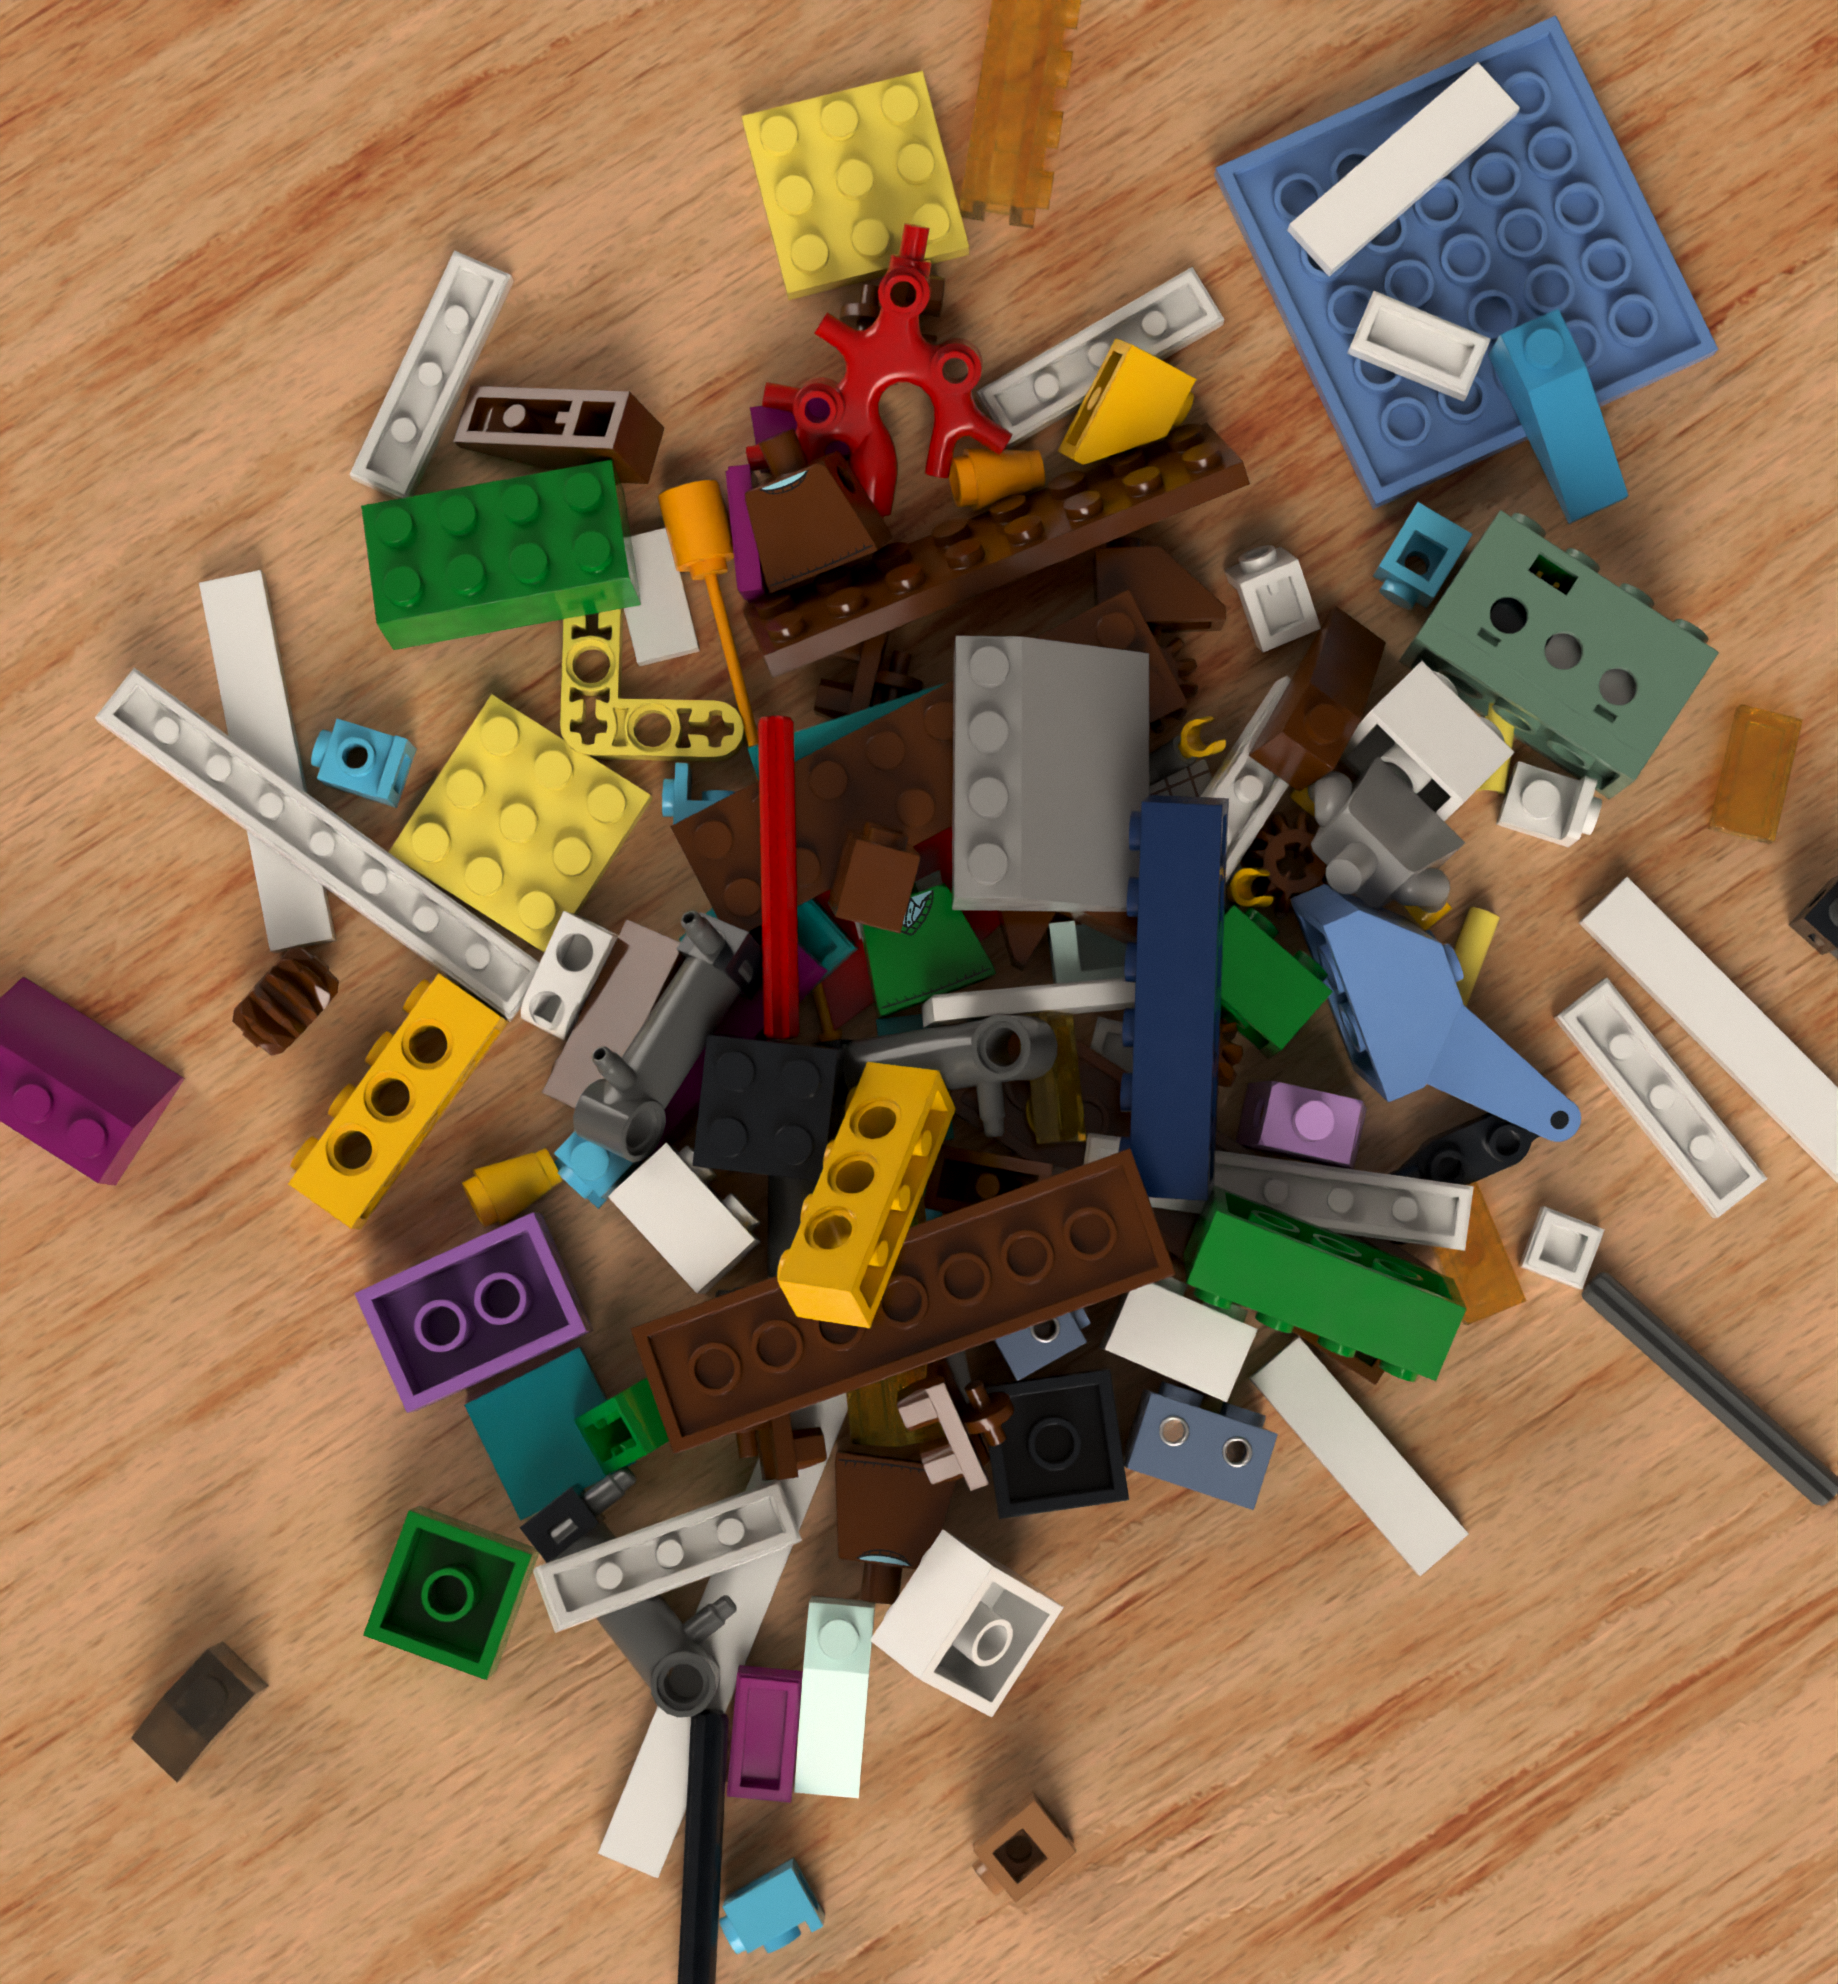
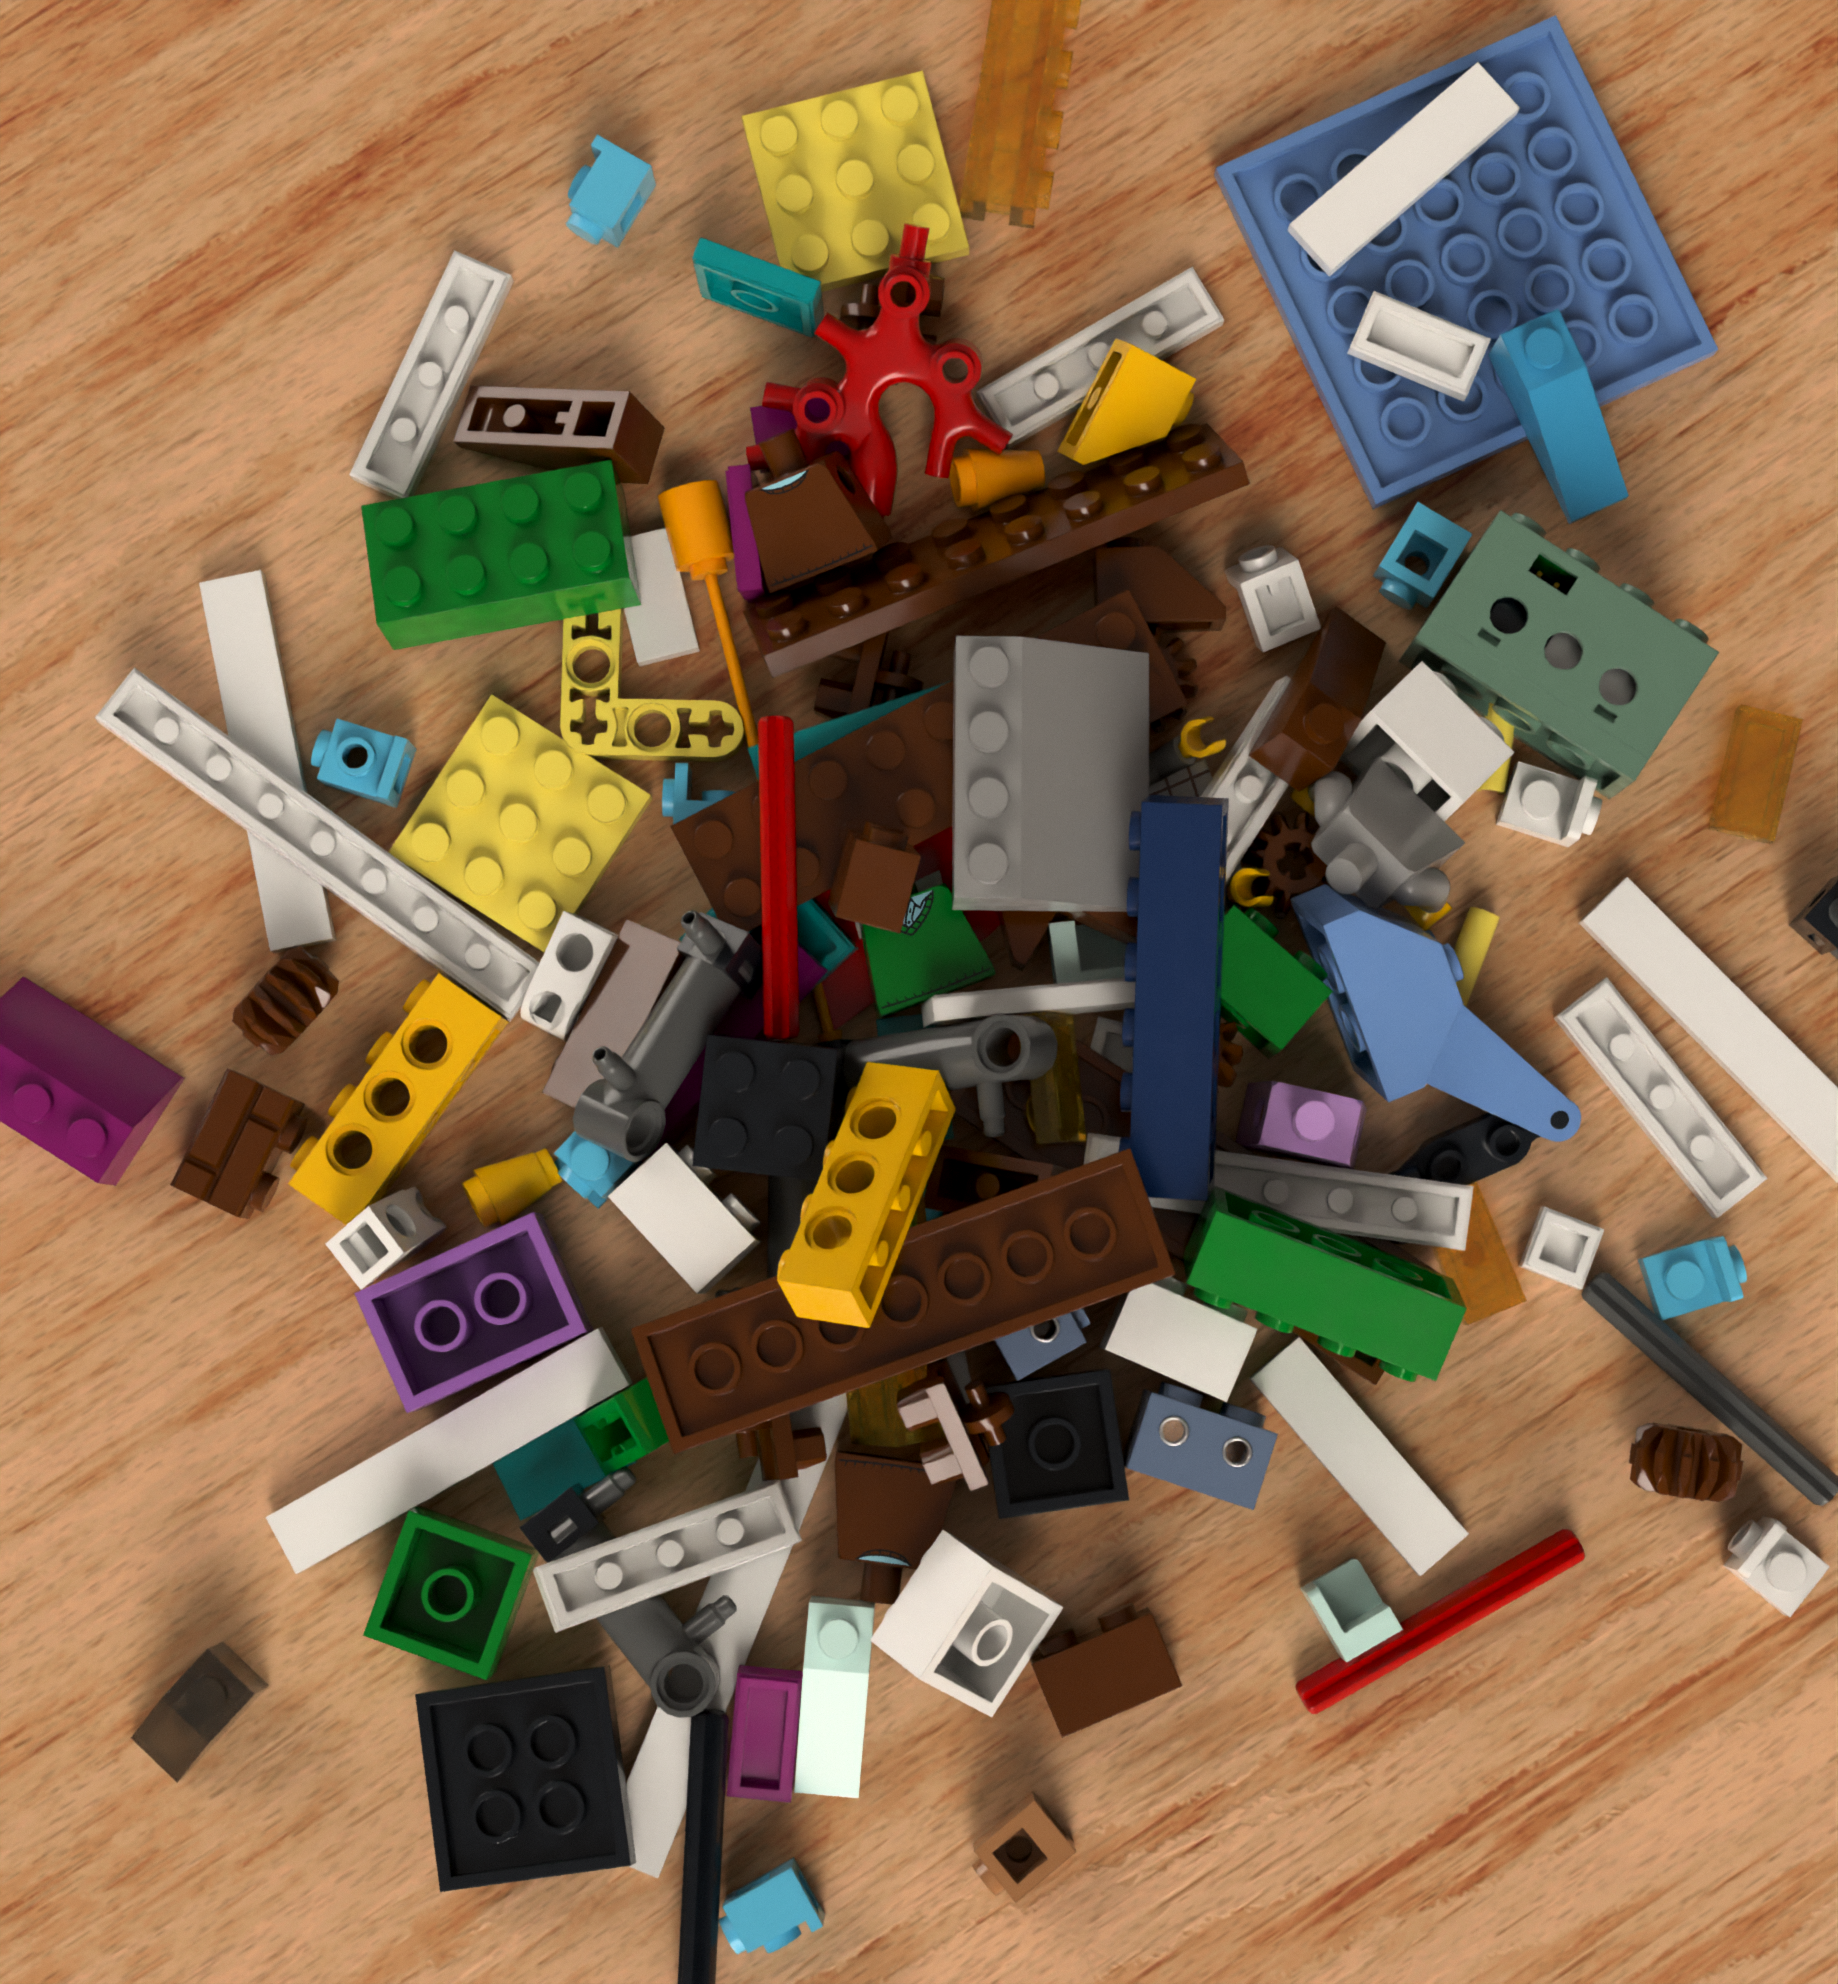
none -> reddish brown brick [170,1068,308,1219]
none -> white tile [266,1327,633,1574]
none -> white leg [325,1187,447,1290]
none -> black plate [415,1665,636,1892]
none -> medium azure brick [566,134,656,248]
none -> teal tile [692,237,824,338]
none -> reddish brown brick [1030,1603,1182,1738]
none -> red axle [1295,1529,1585,1714]
none -> light aqua panel [1300,1558,1403,1662]
none -> reddish brown gear [1629,1422,1744,1502]
none -> medium azure bracket [1638,1236,1747,1321]
none -> white bracket [1723,1516,1830,1617]

